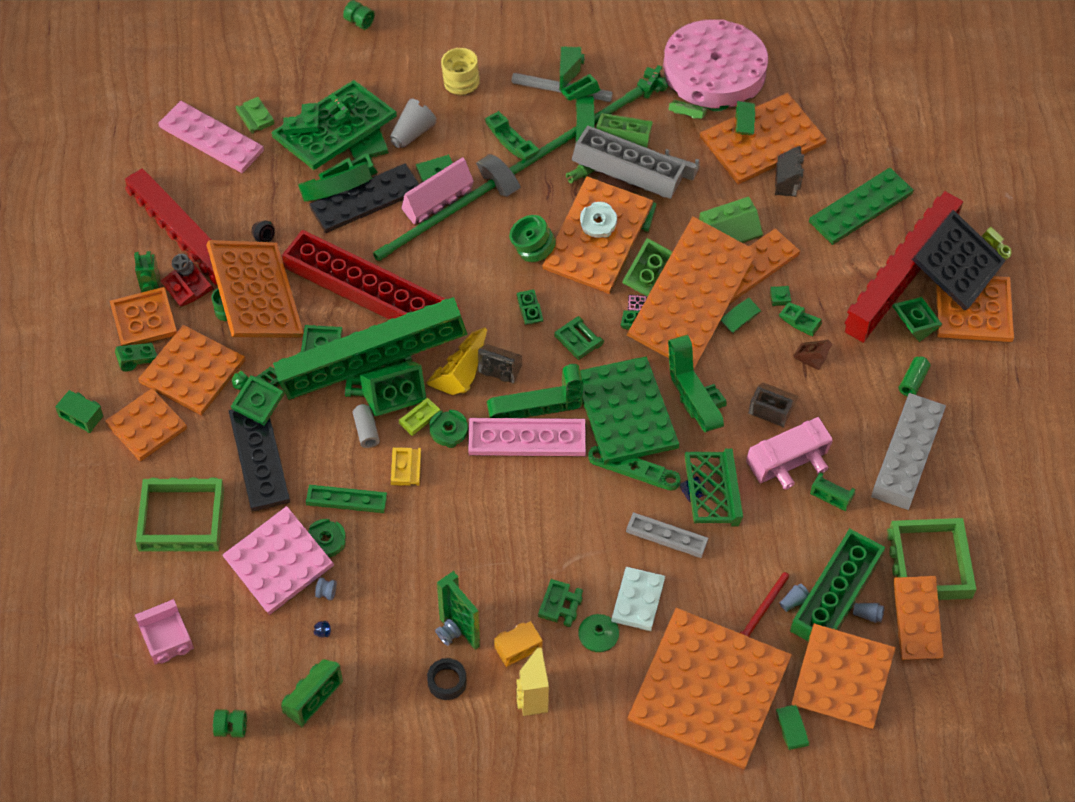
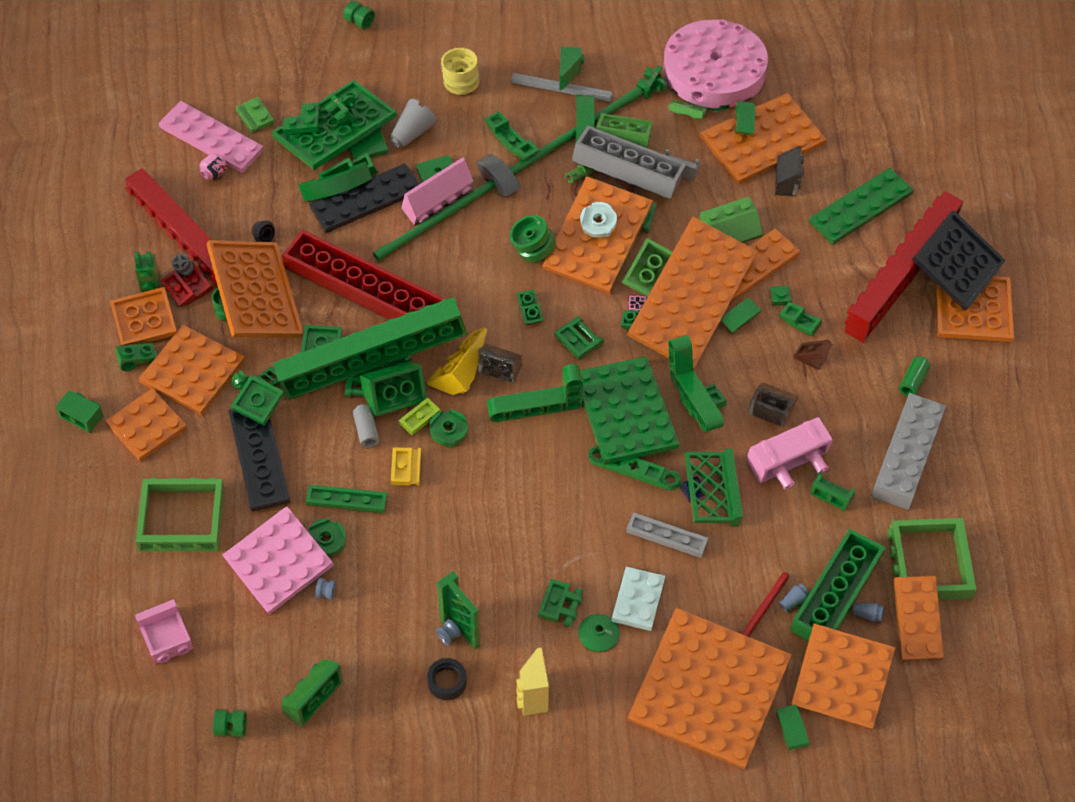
clear blue hinge [313,621,331,638] -> none
bright pink plate [469,418,586,456] -> none
light orange brick [494,621,543,667] -> none
green slope [561,74,601,101] -> none
green slope [892,297,942,342] -> none
lime plate [981,227,1011,260] -> none
none -> bright pink head [200,154,226,180]

